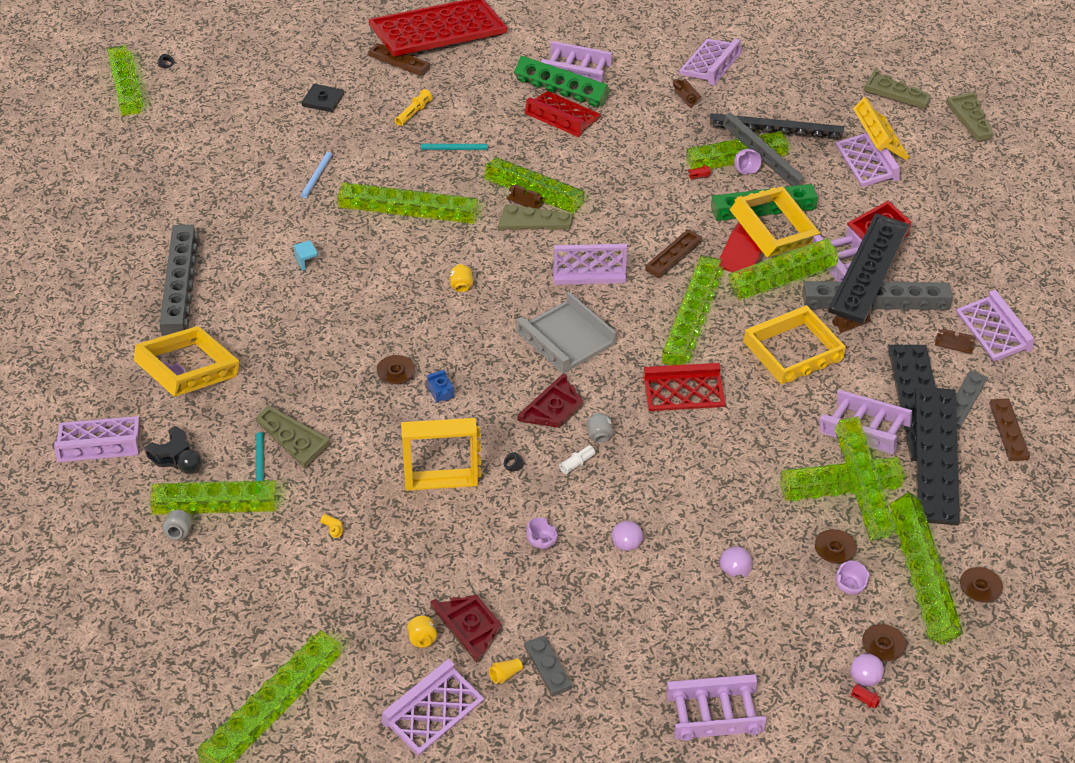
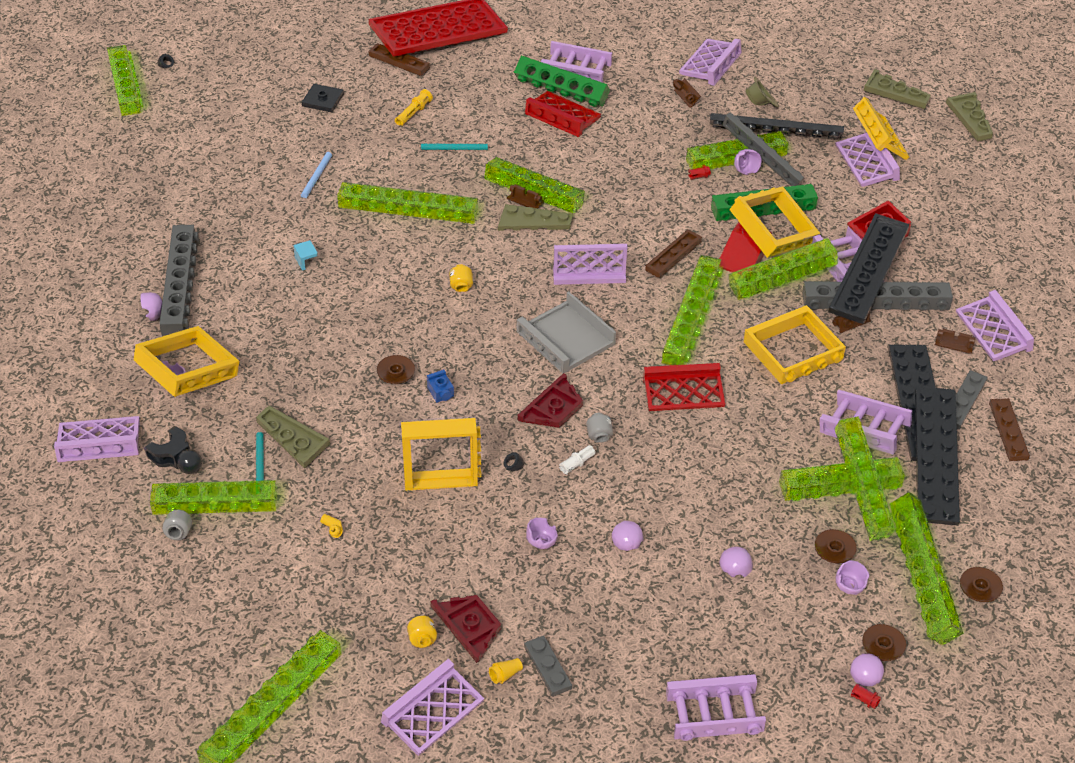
none -> lavender hair [141,292,162,321]
none -> olive piece [745,76,779,107]

